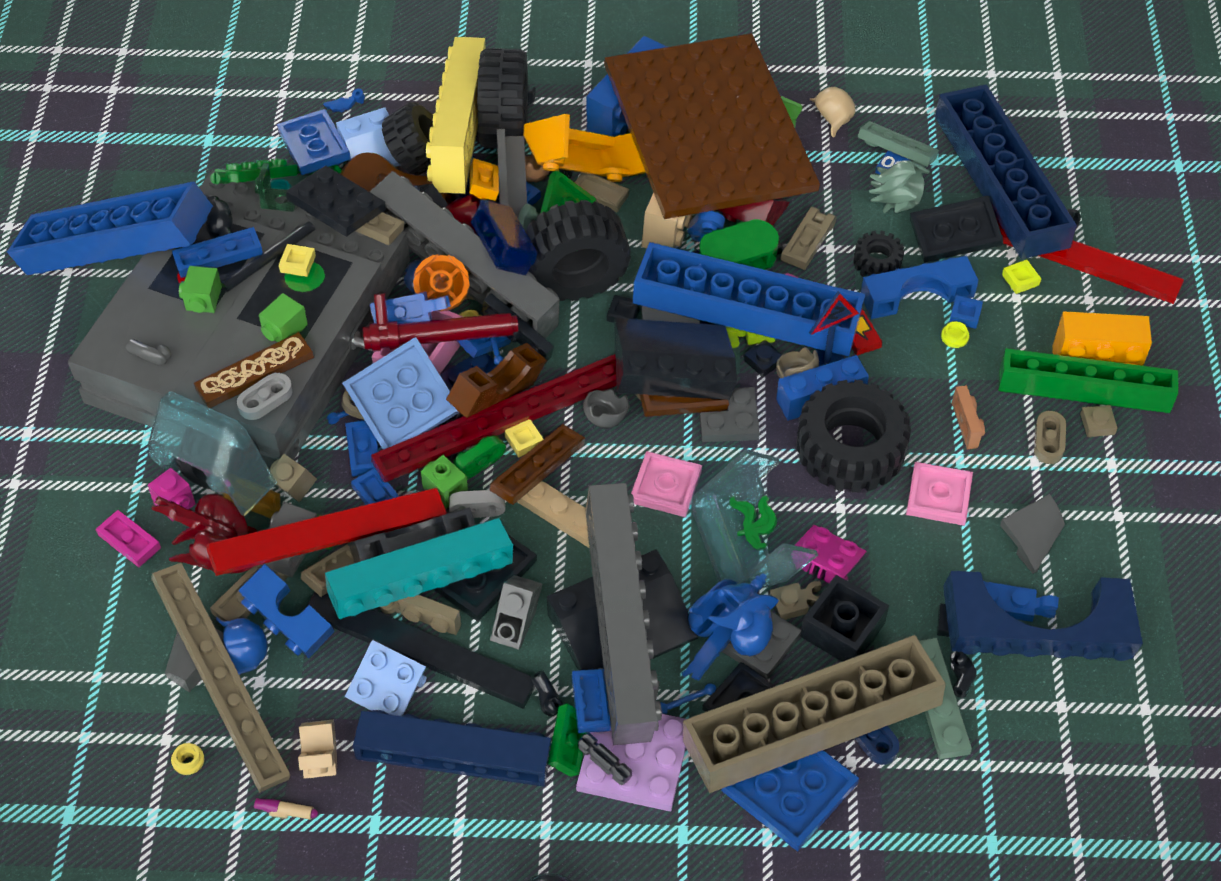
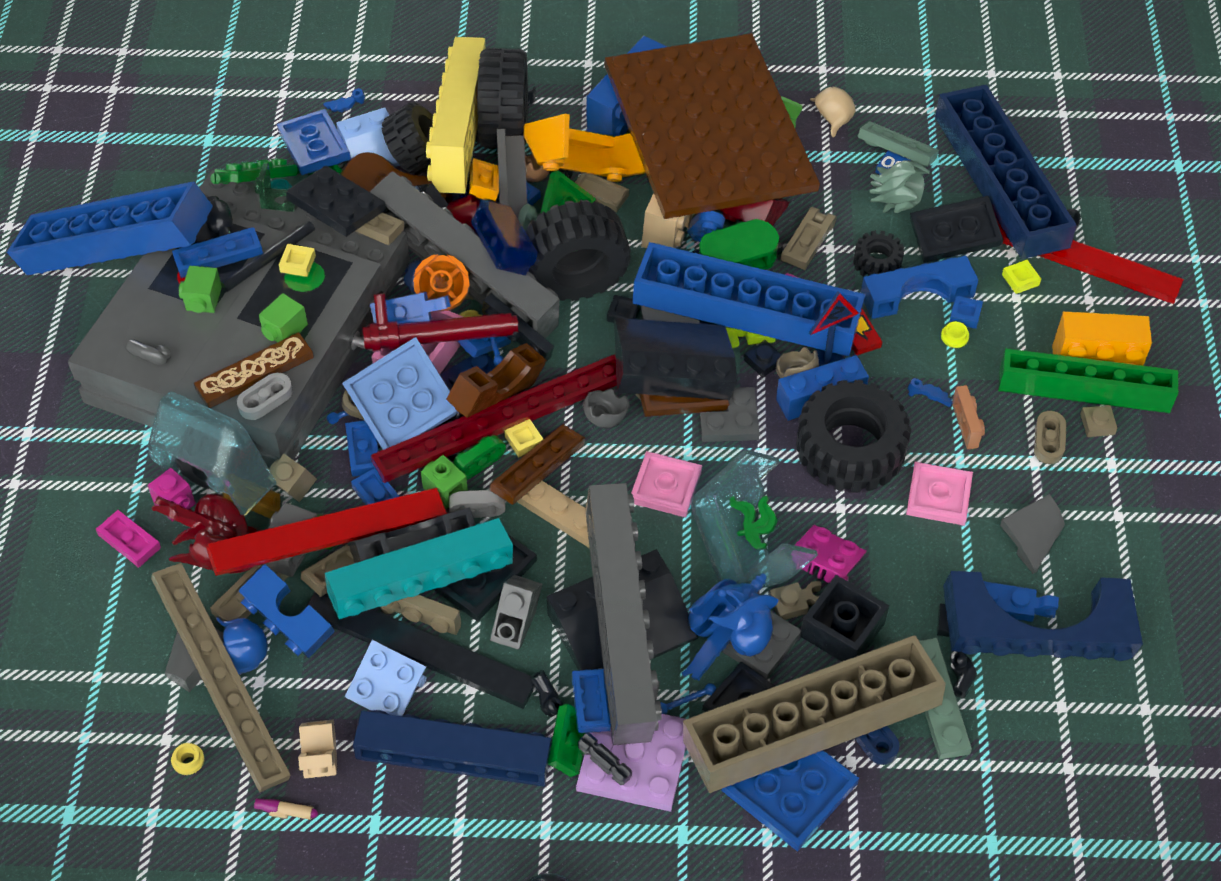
none -> blue piece [907,378,953,407]

